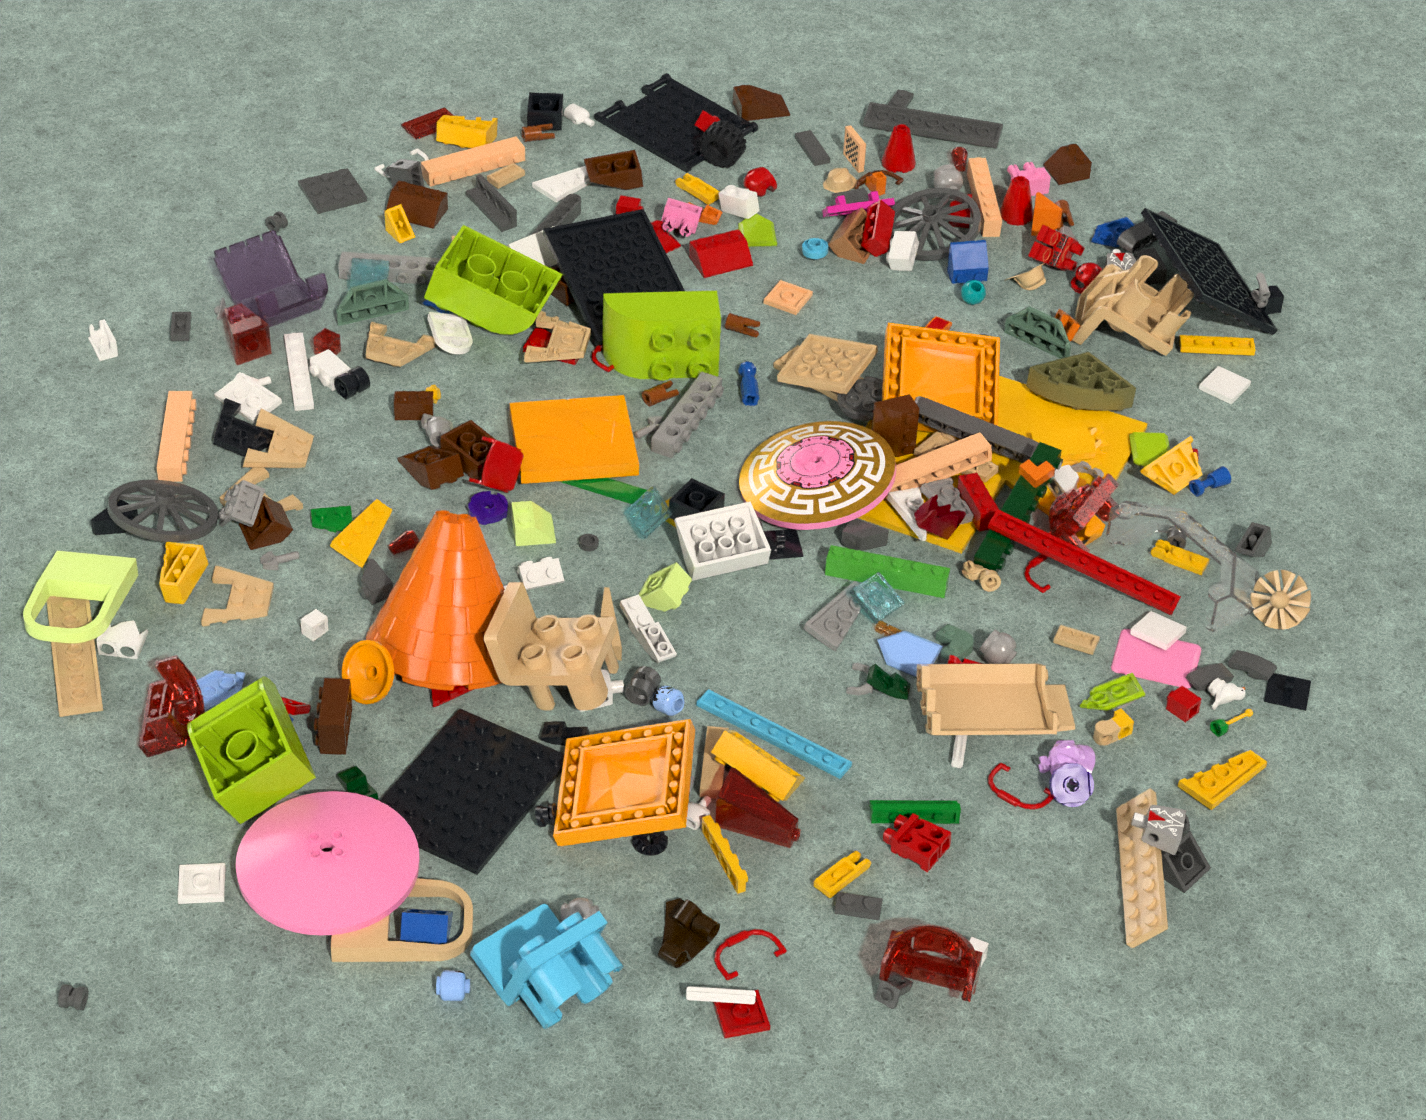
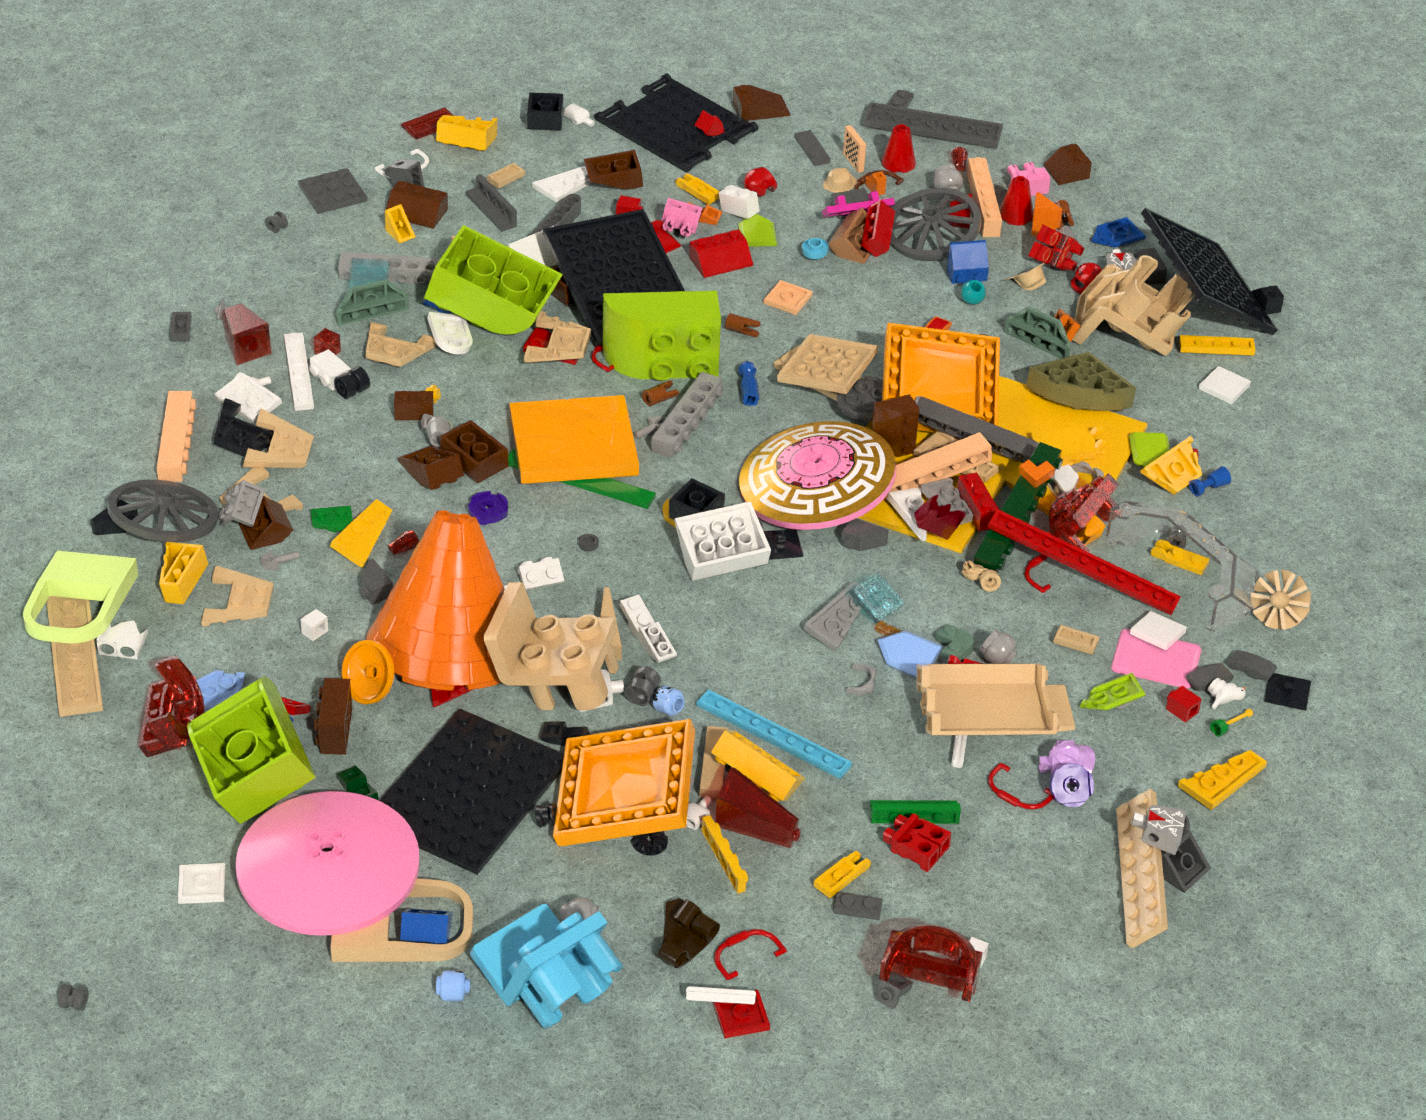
white hinge [88,319,118,361] -> none
clear purple windscreen [213,230,328,329] -> none
light nougat brick [421,136,525,187] -> none
red piece [469,436,524,493] -> none
yellowish green slope [512,501,556,546] -> none
dark orange hinge [522,123,555,142] -> none
clear light blue plate [624,486,672,540] -> none
yellowish green slope [638,562,692,612] -> none
black tyre [699,120,747,168] -> none
bright green brick [825,545,950,598] -> none
dark green slope [866,664,911,700] -> none
white brick [886,231,919,271] -> none
leg [1093,708,1134,746] -> none
dark grey beam [1117,211,1177,254] -> none
dark grey slope [1235,522,1272,557] -> none
light grey cap [1251,273,1270,308] -> none

